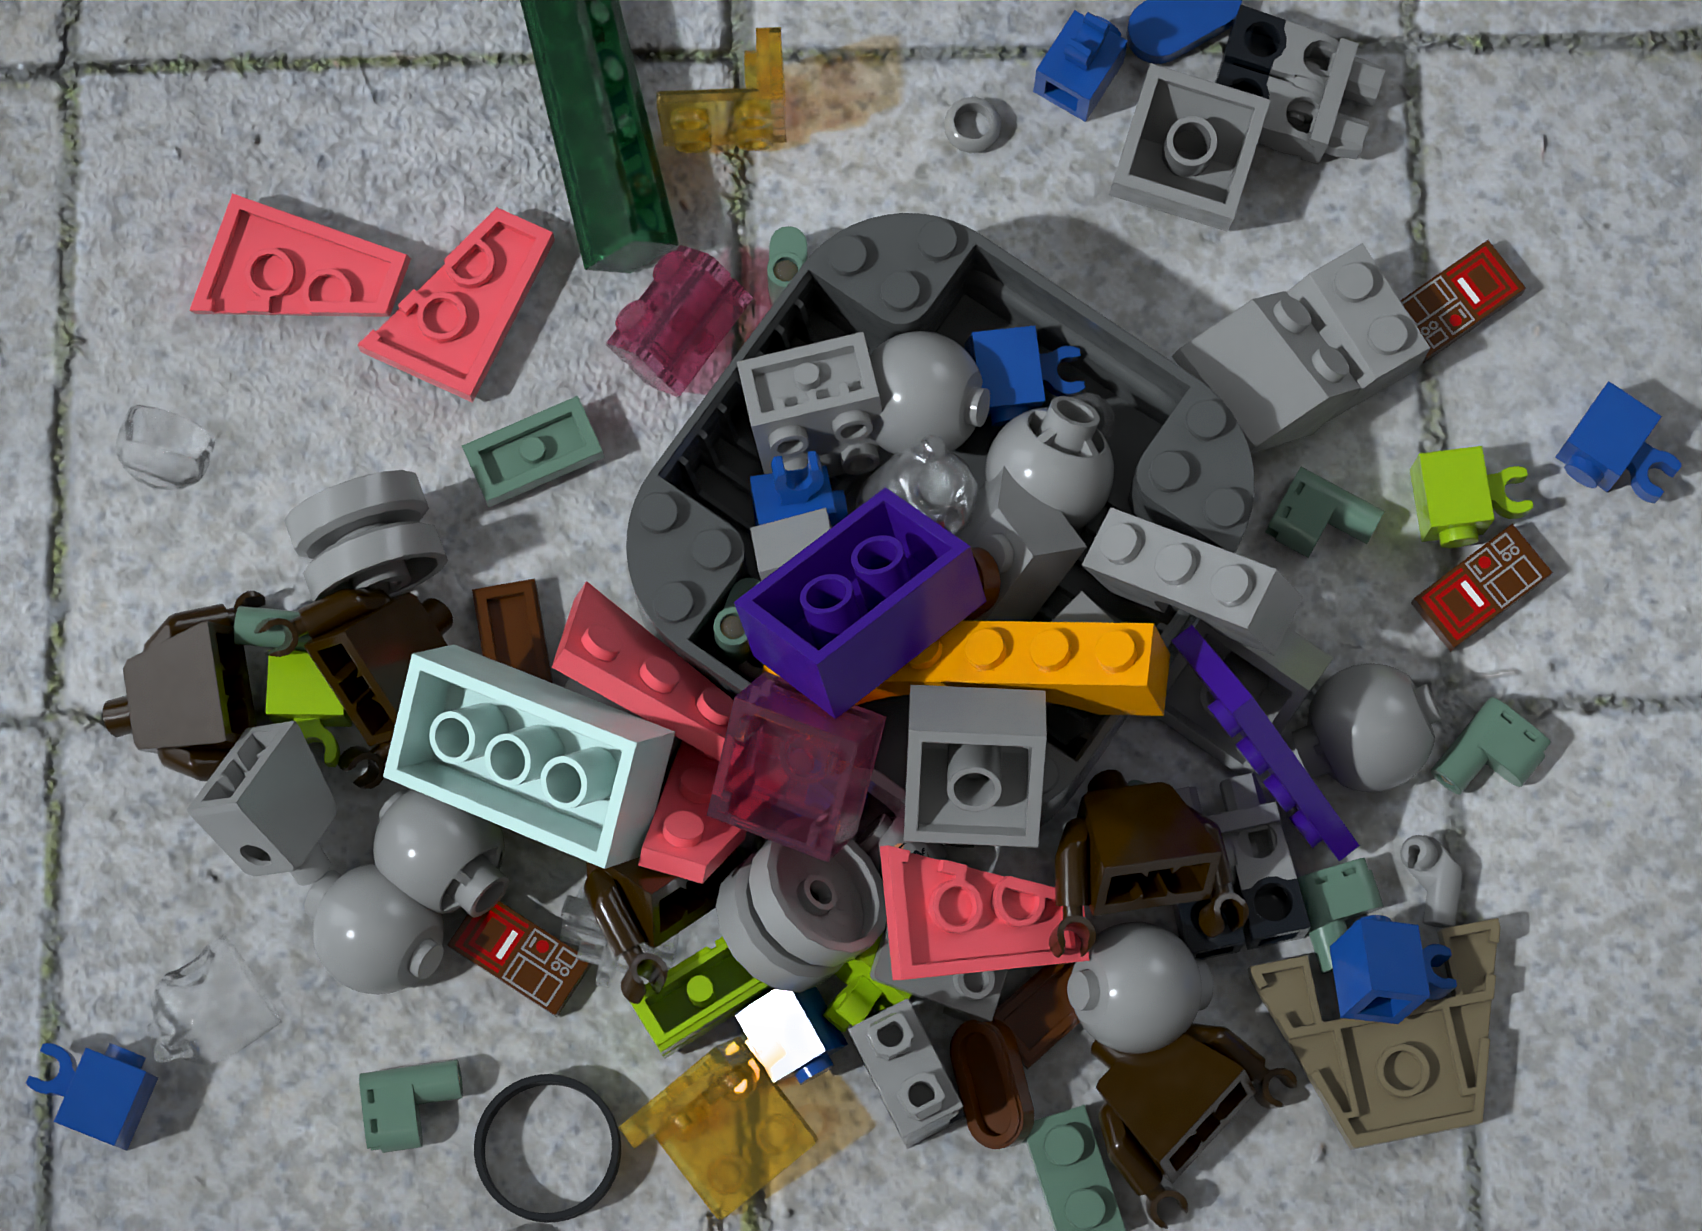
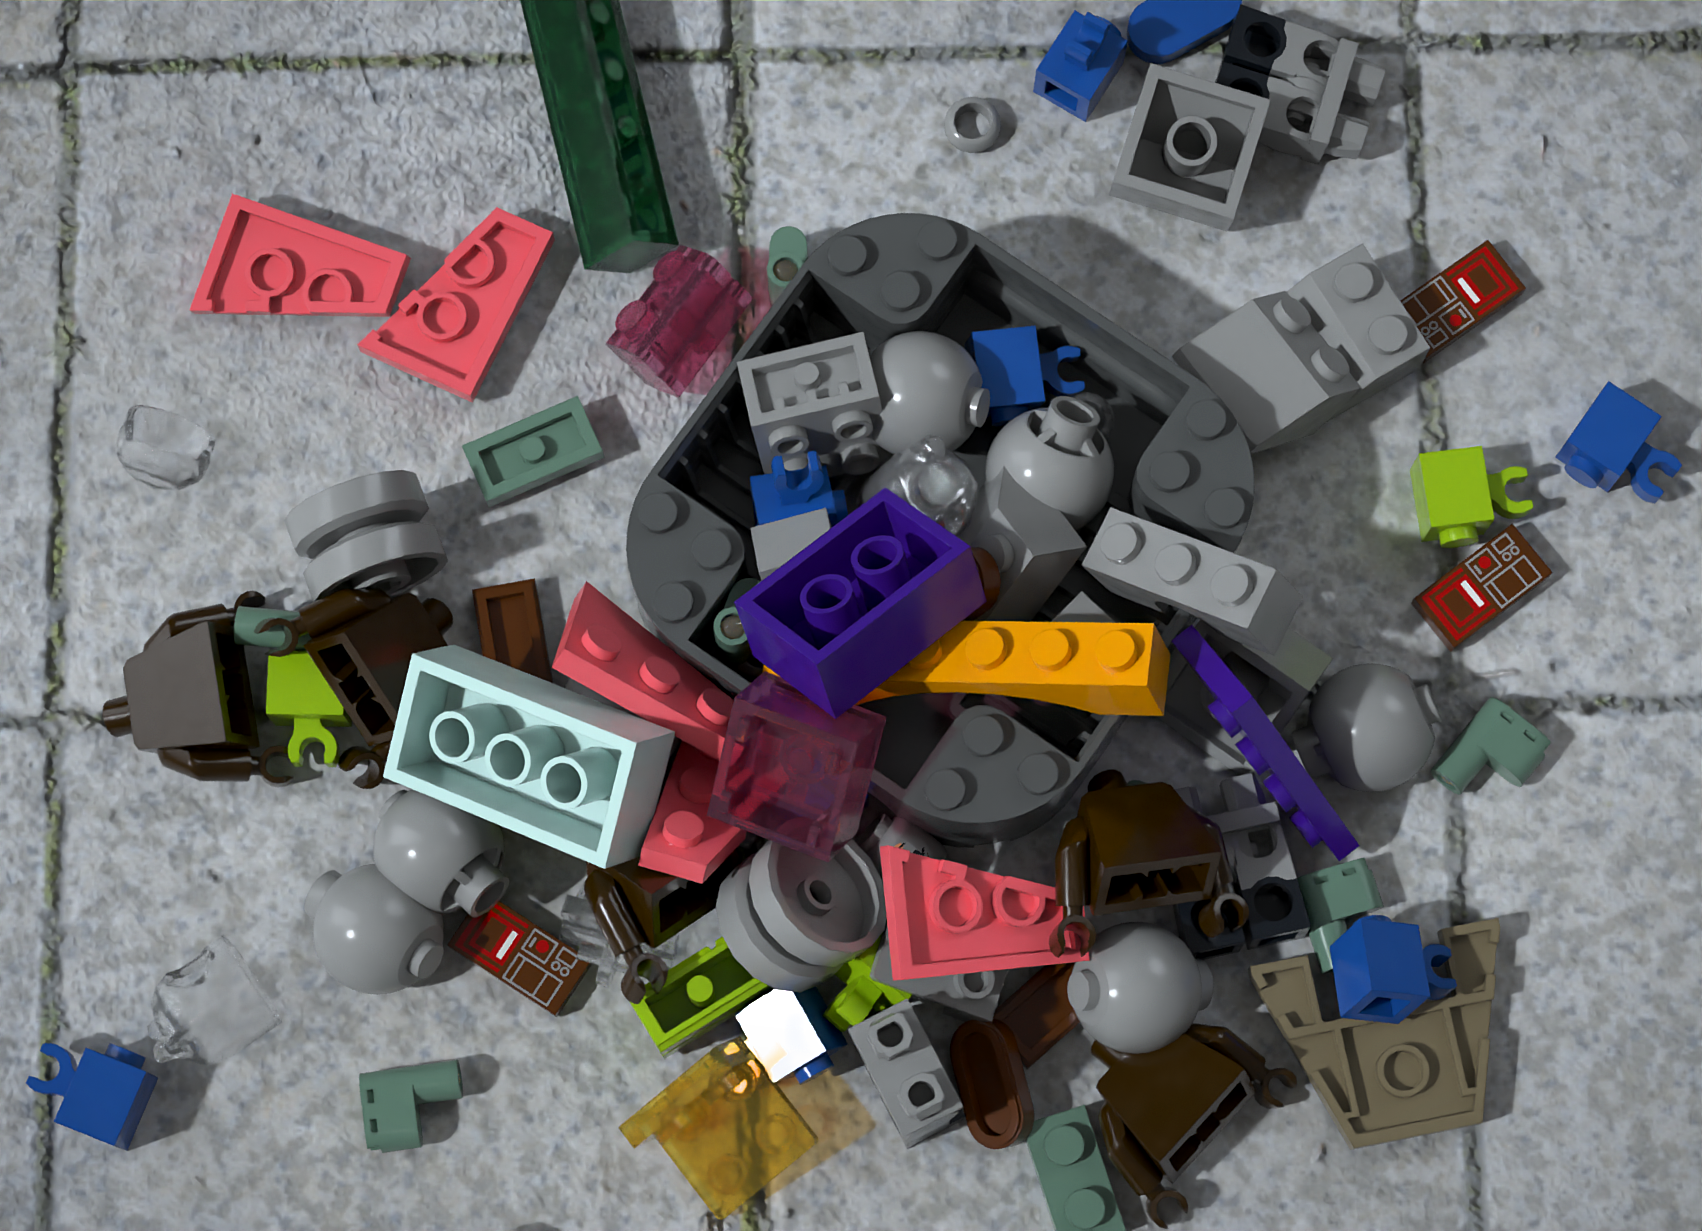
light grey torso [187,721,337,886] -> none
black tyre [474,1074,621,1223] -> none
clear yellow bracket [656,27,787,153] -> none
light grey slope [903,685,1047,848] -> none
sand green piece [1265,467,1385,558] -> none
light grey arm [1400,835,1463,928] -> none

